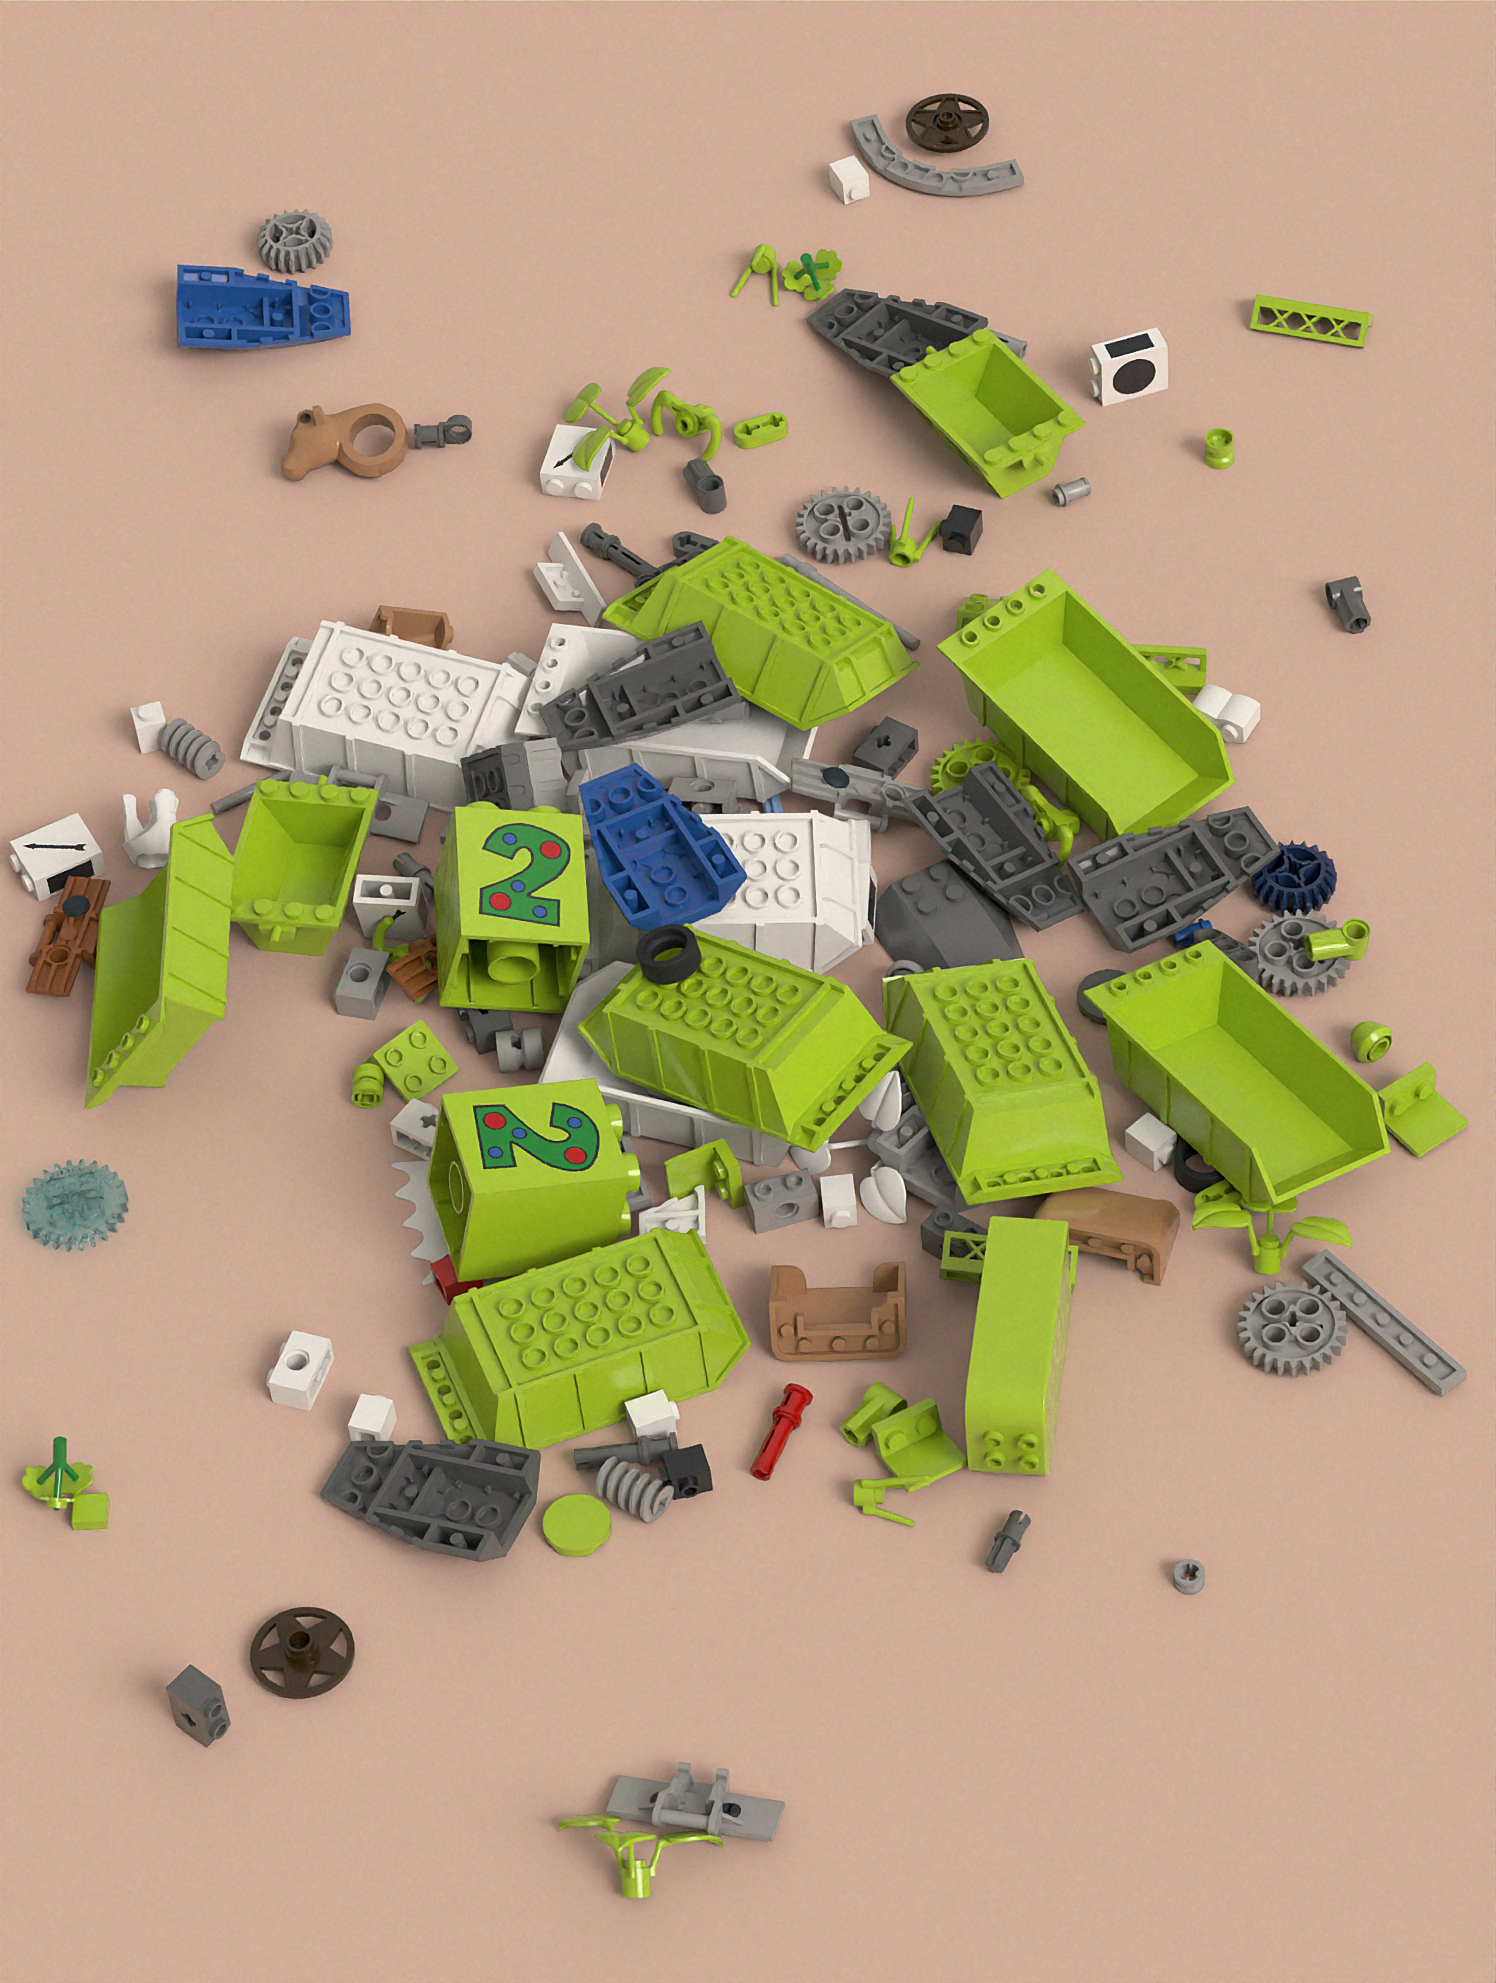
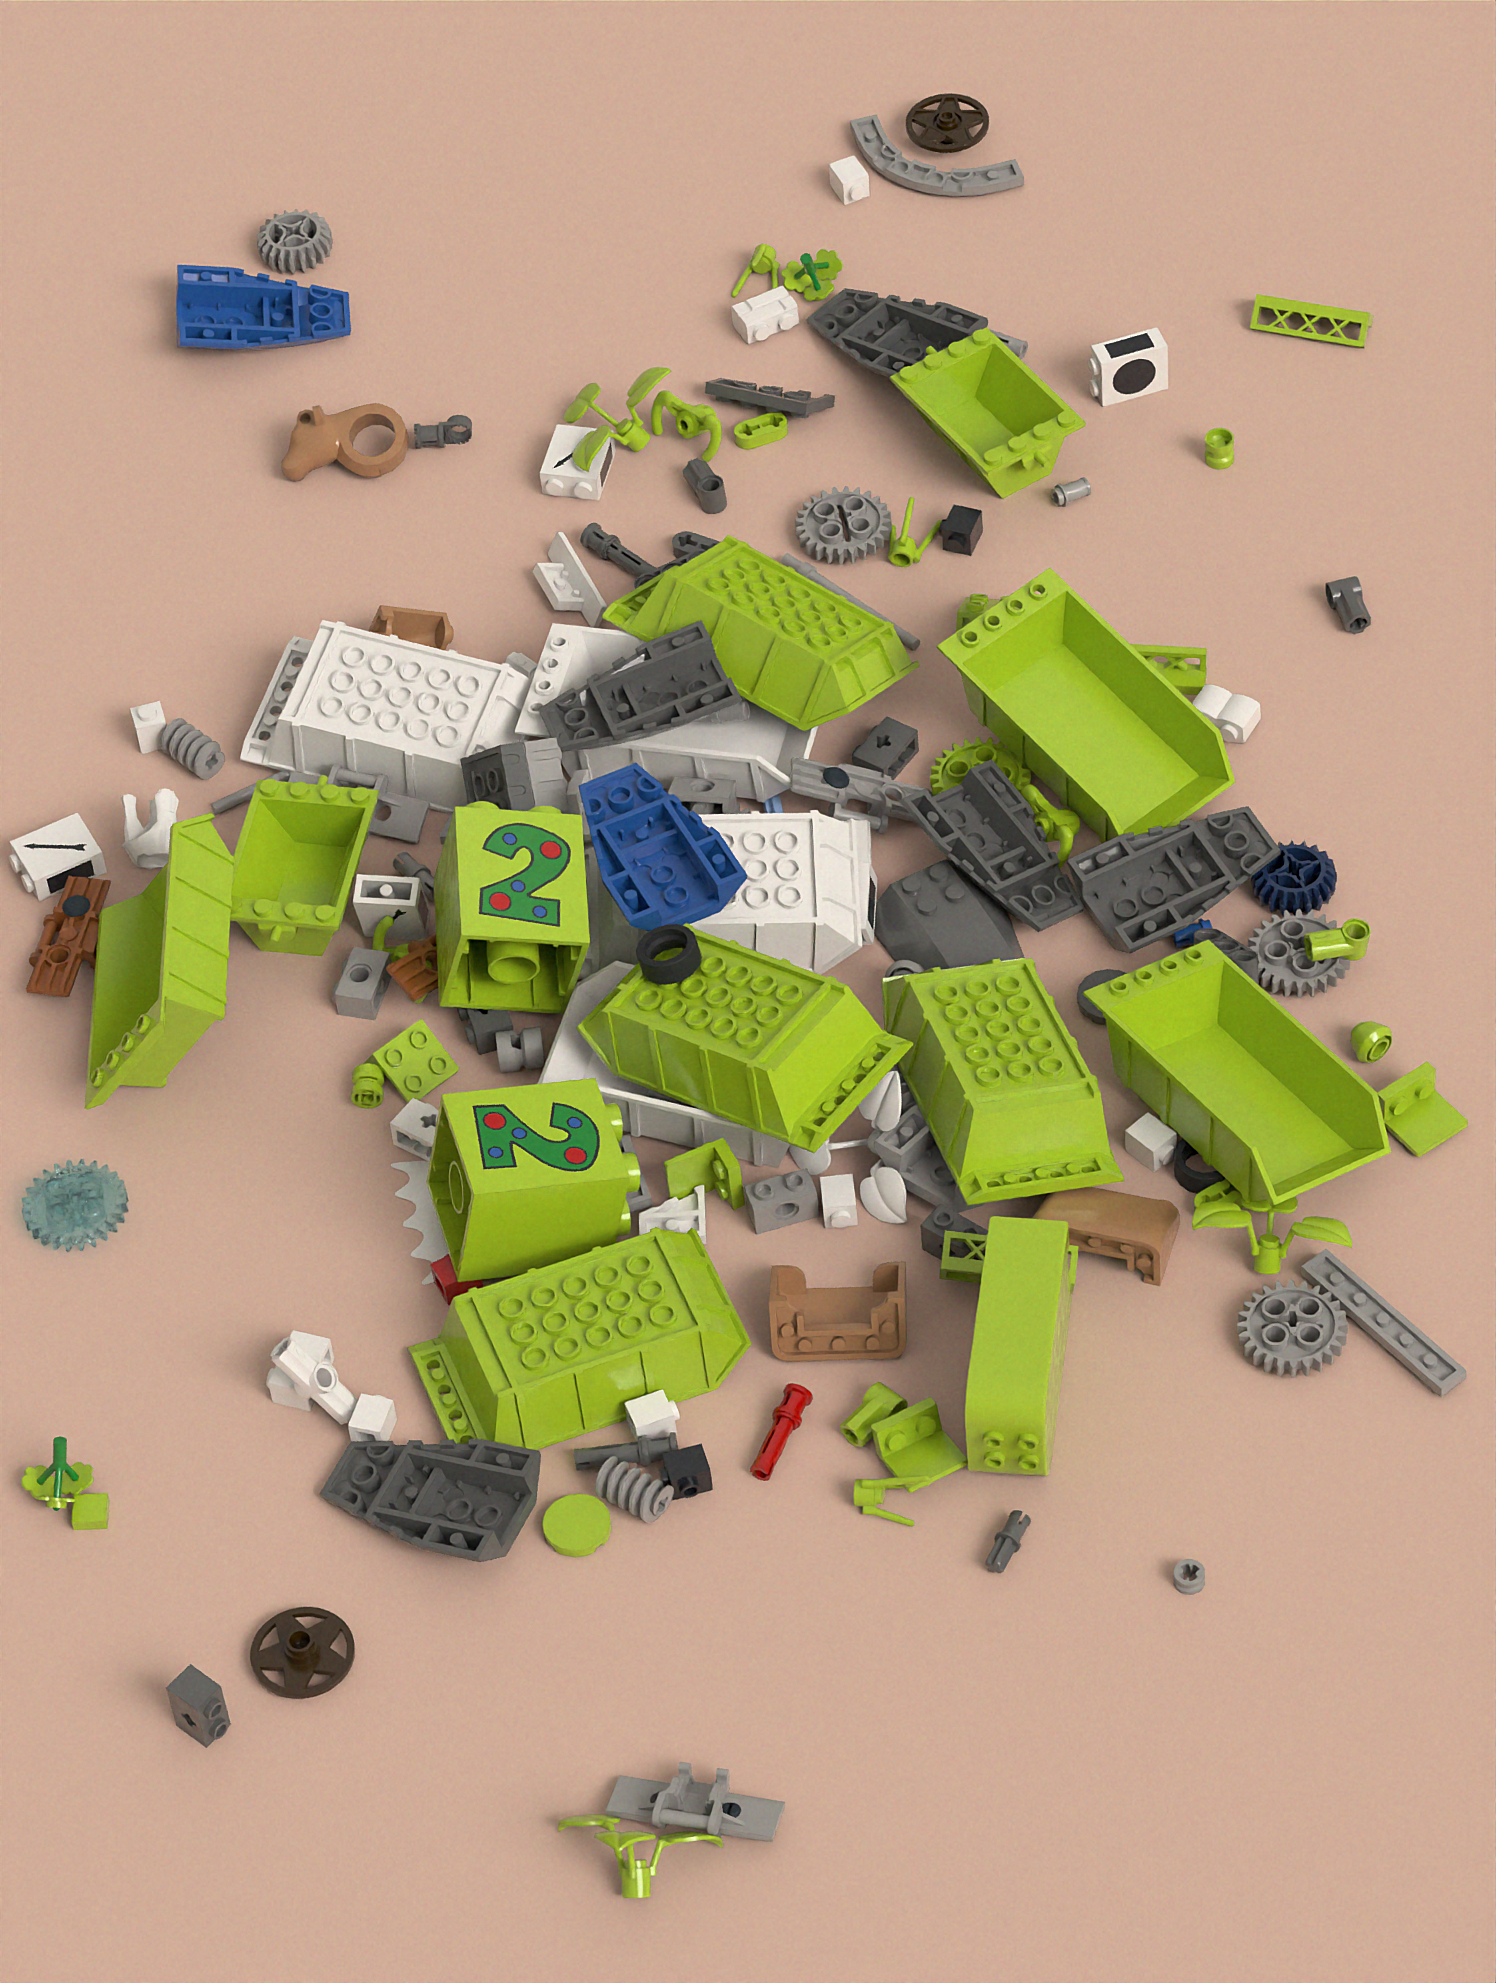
none -> white piece [270,1336,358,1425]
none -> dark grey wing [705,378,835,418]
none -> white brick [731,285,799,345]

